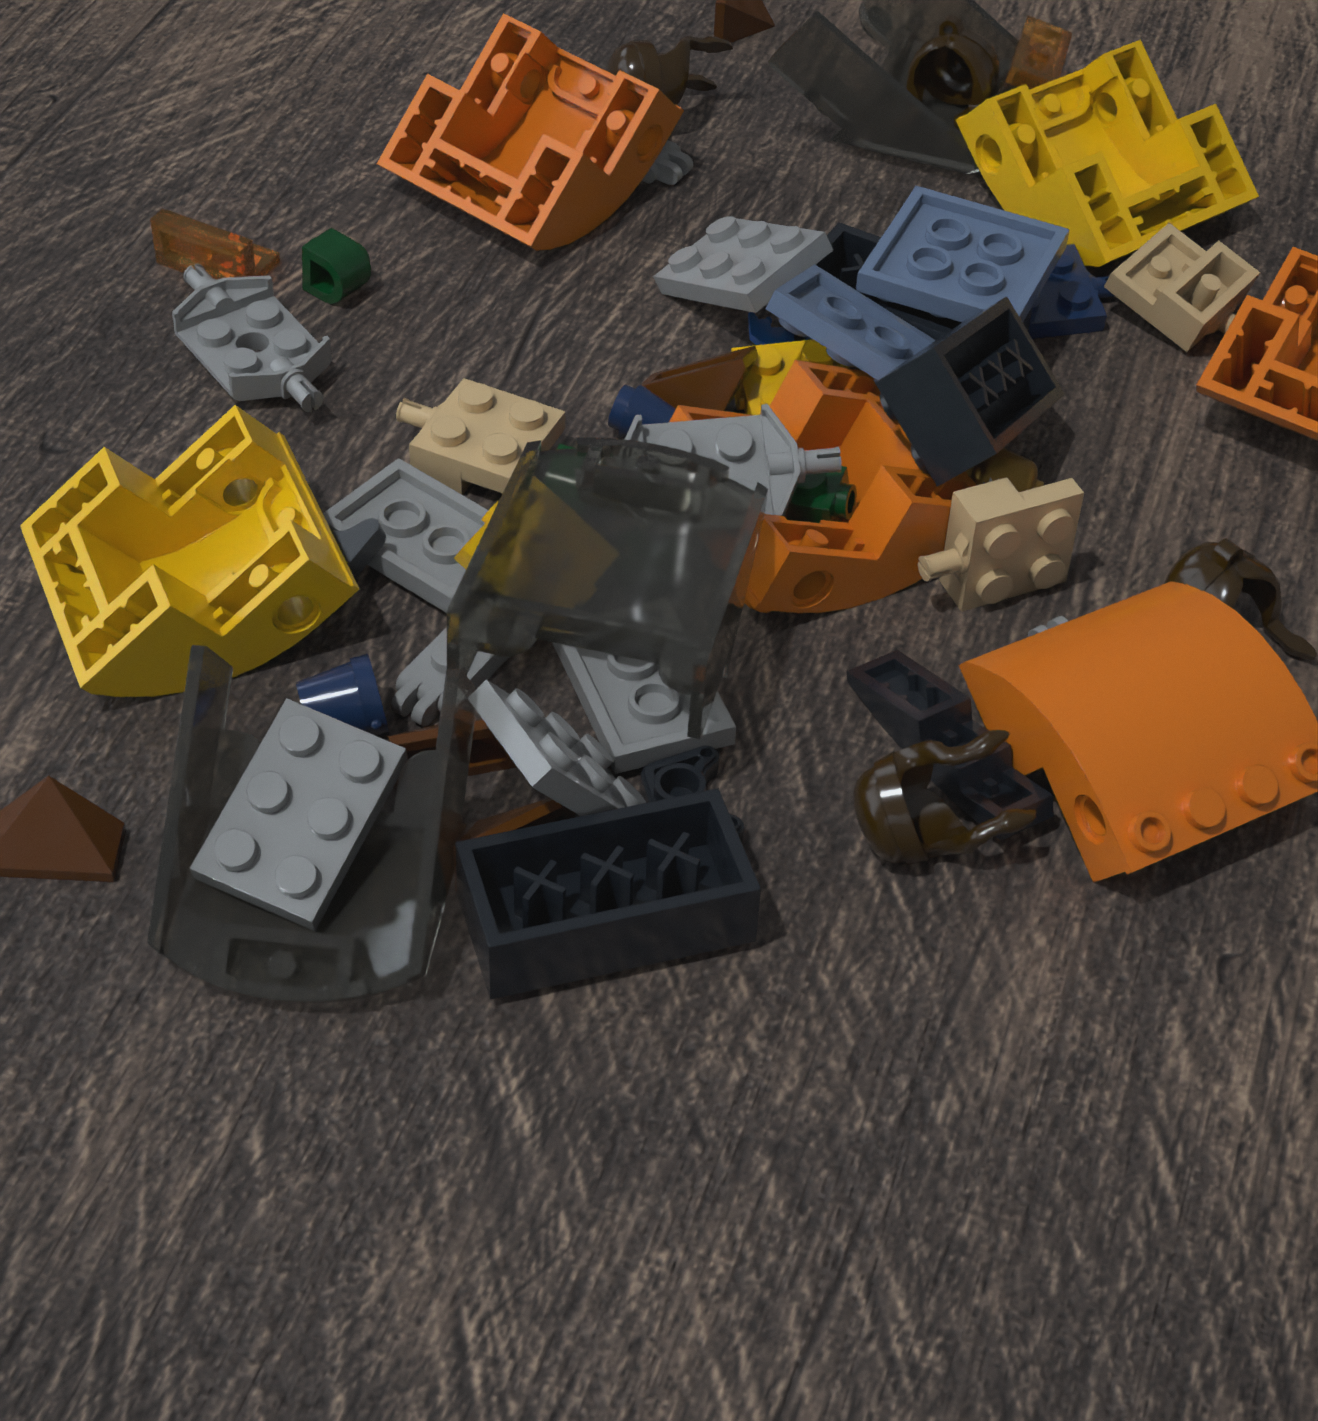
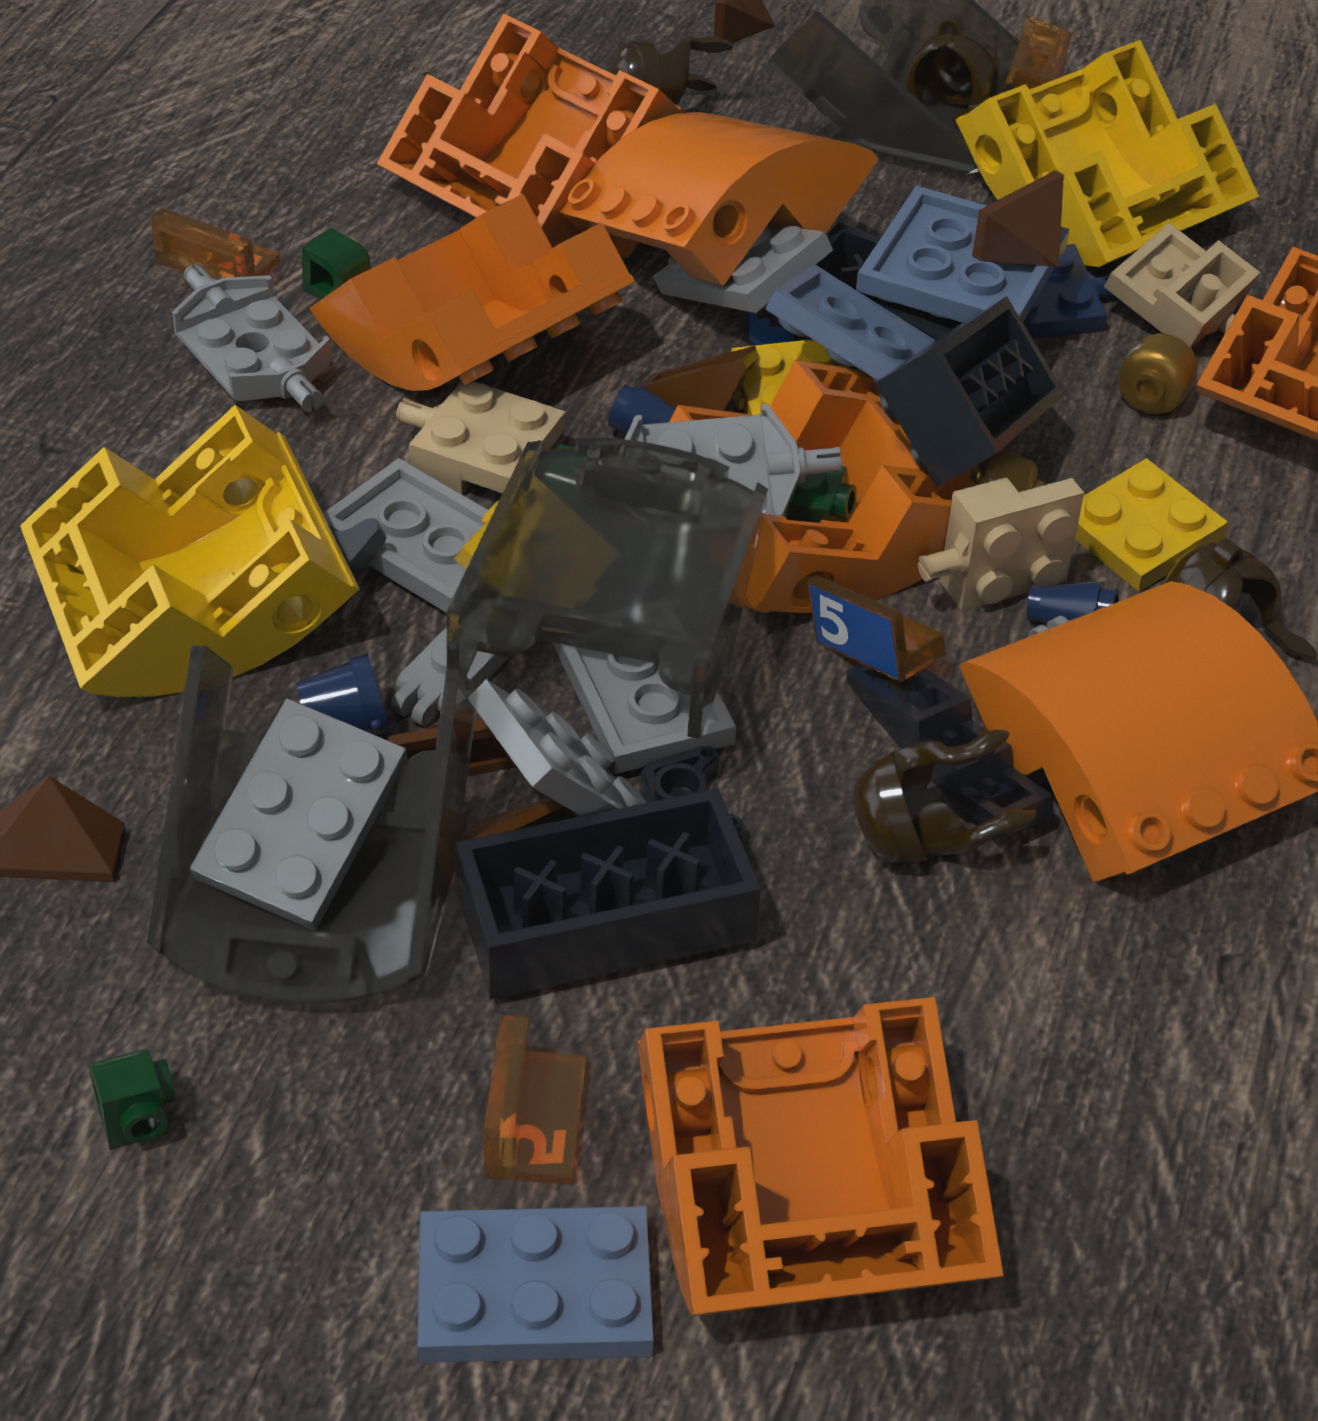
none -> dark green plate [89,1048,176,1150]
none -> orange slope [310,194,635,391]
none -> sand blue plate [417,1206,653,1363]
none -> clear orange panel [483,1015,586,1185]
none -> orange slope [559,112,879,286]
none -> orange slope [637,997,1004,1316]
none -> panel [807,575,946,682]
none -> reddish brown slope [972,170,1064,267]
none -> dark blue cone [1027,581,1119,624]
none -> yellow plate [1075,458,1228,592]
none -> pearl gold head [1118,333,1198,415]

